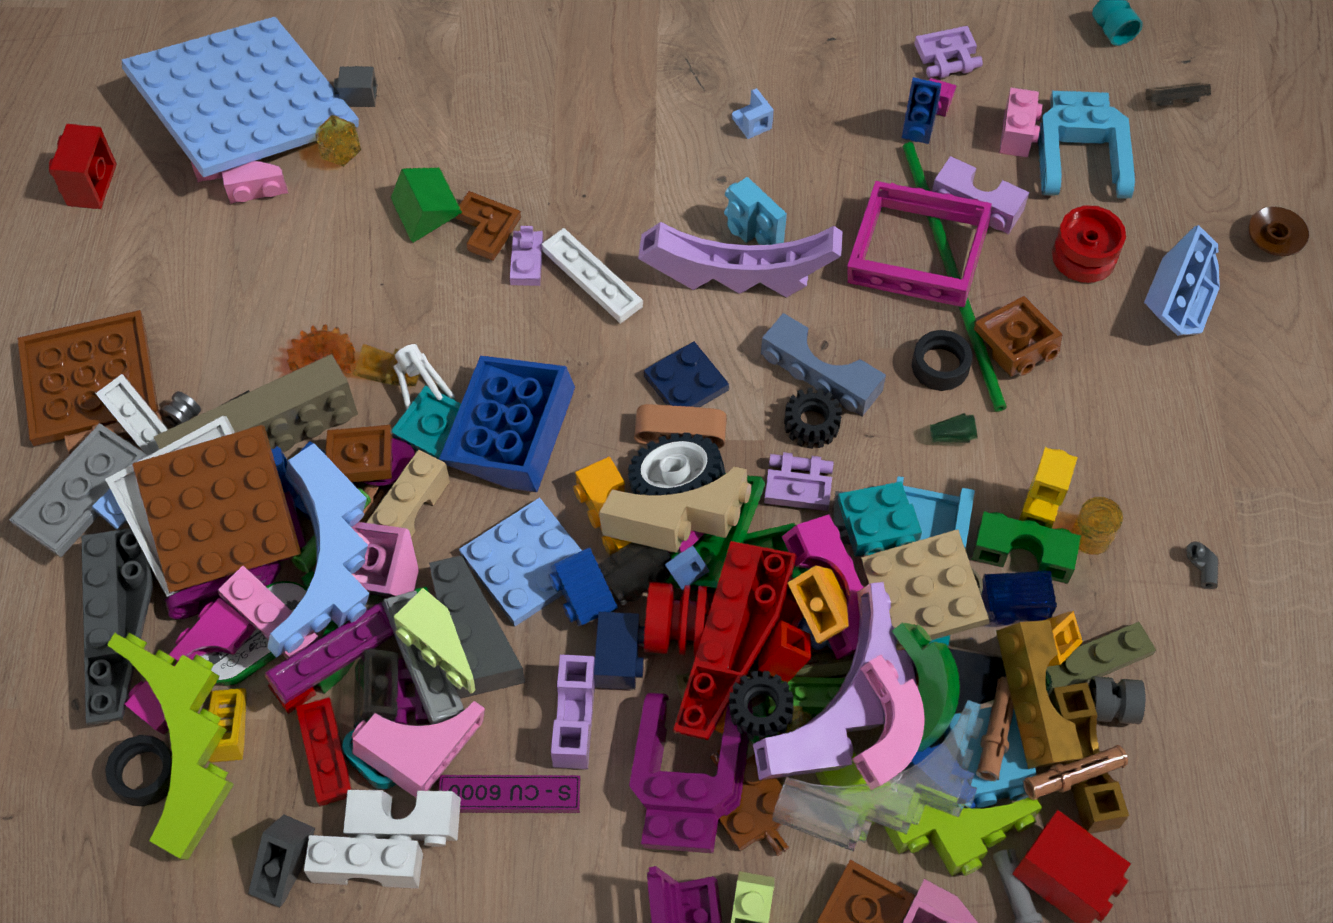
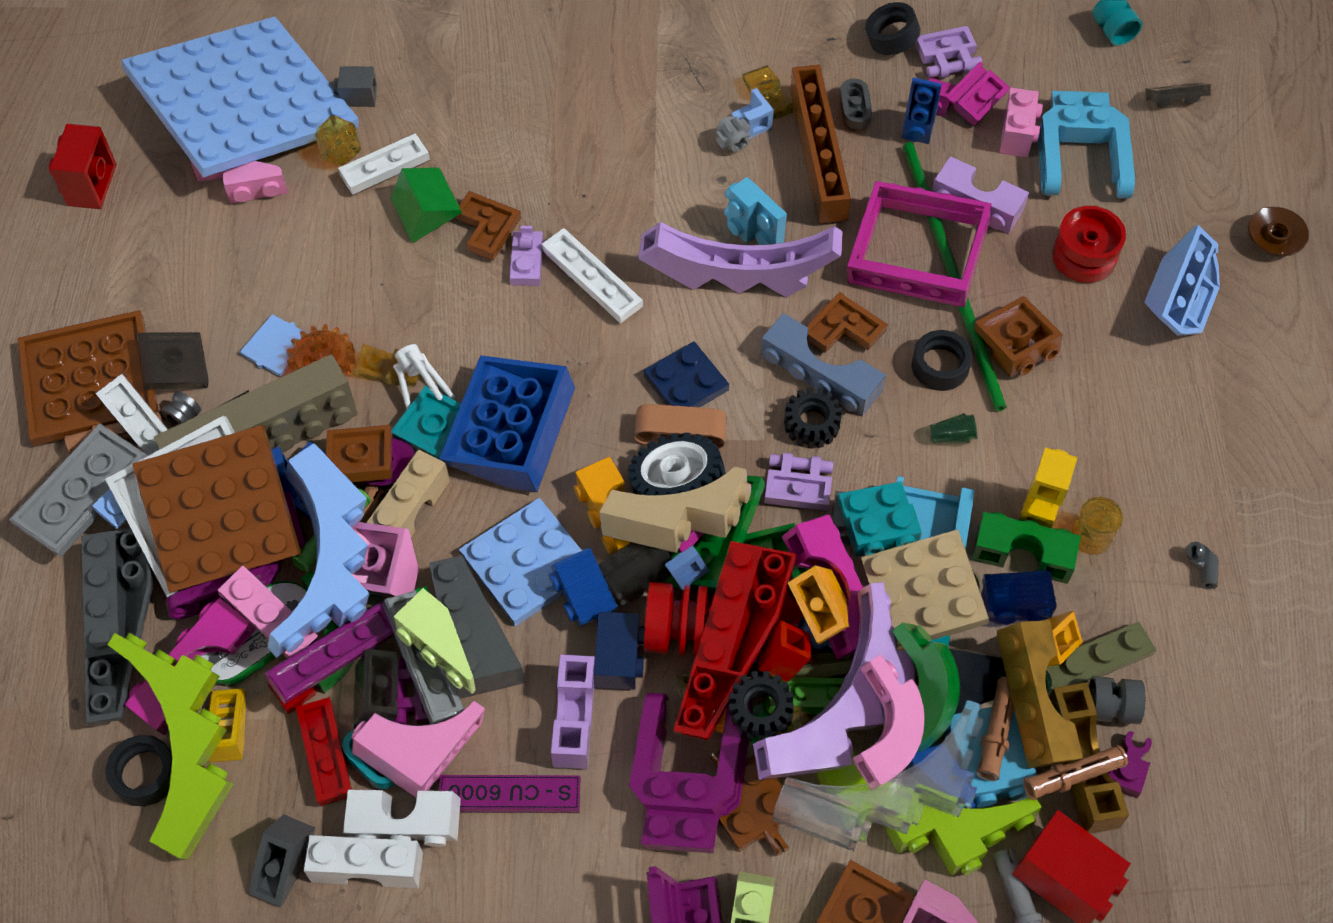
none -> clear smoke plate [136,332,209,390]
none -> light blue piece [240,314,313,377]
none -> white plate [338,133,430,195]
none -> light grey gear [716,116,751,152]
none -> clear yellow slope [742,65,793,119]
none -> dark orange brick [790,64,851,224]
none -> dark orange plate [806,292,888,354]
none -> dark grey plate [840,79,872,129]
none -> black tyre [865,2,921,55]
none -> dark pink plate [949,61,1010,126]
none -> magenta plate [1108,731,1152,798]

